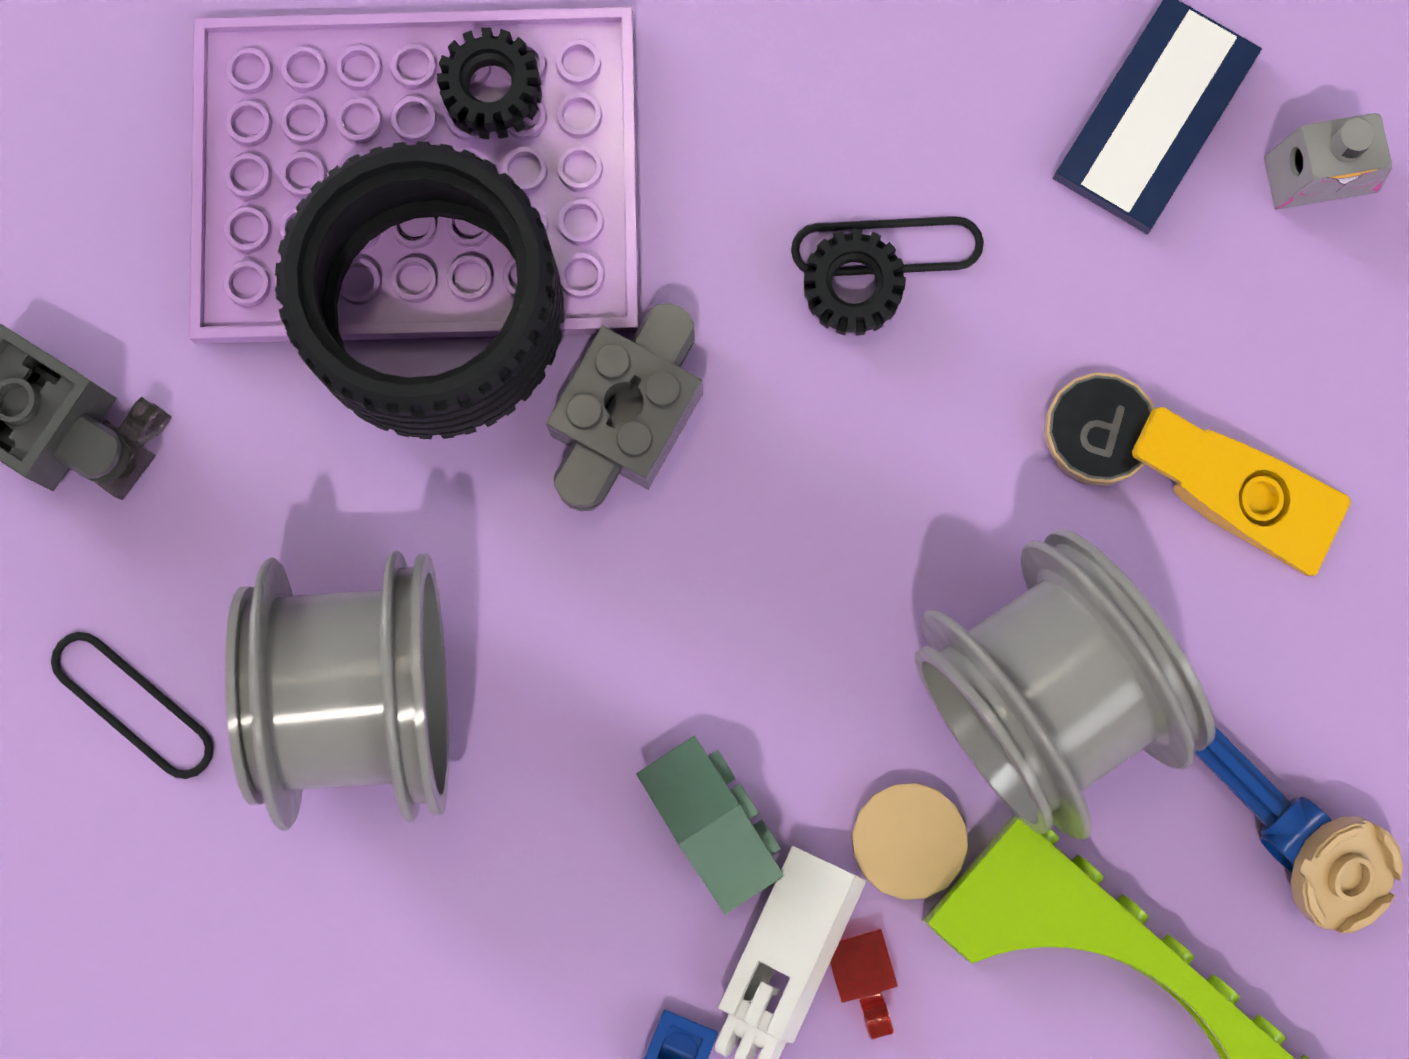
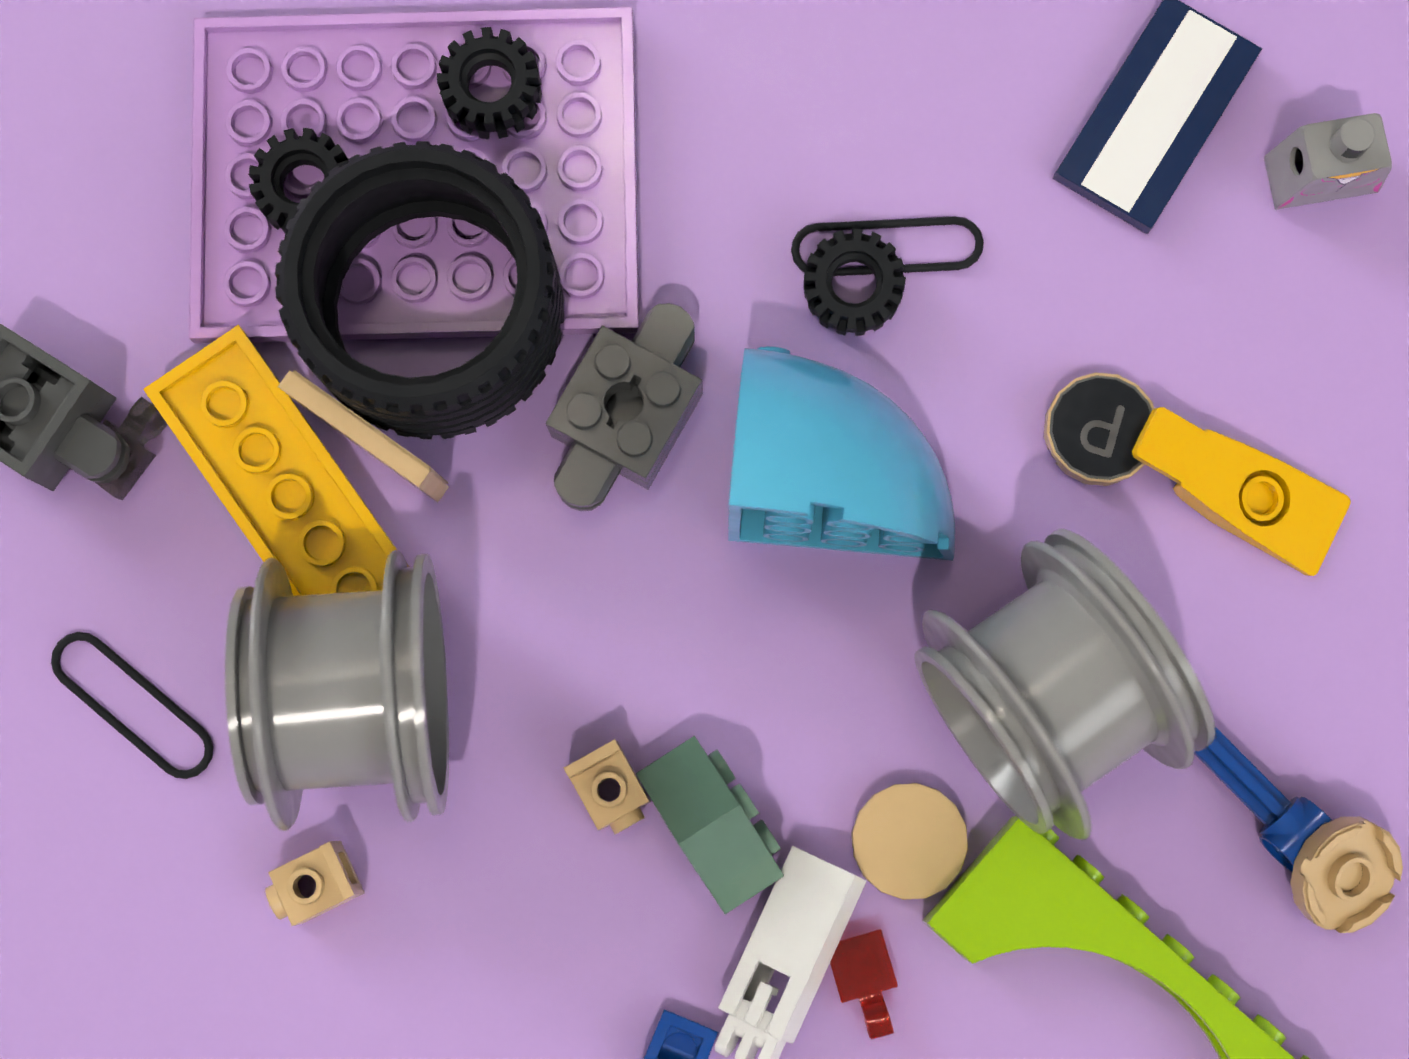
none -> yellow plate [143,325,409,596]
none -> black tyre [248,128,349,234]
none -> tan brick [265,841,364,926]
none -> tan tile [277,370,449,503]
none -> tan brick [563,739,651,834]
none -> medium azure brick [728,347,955,561]

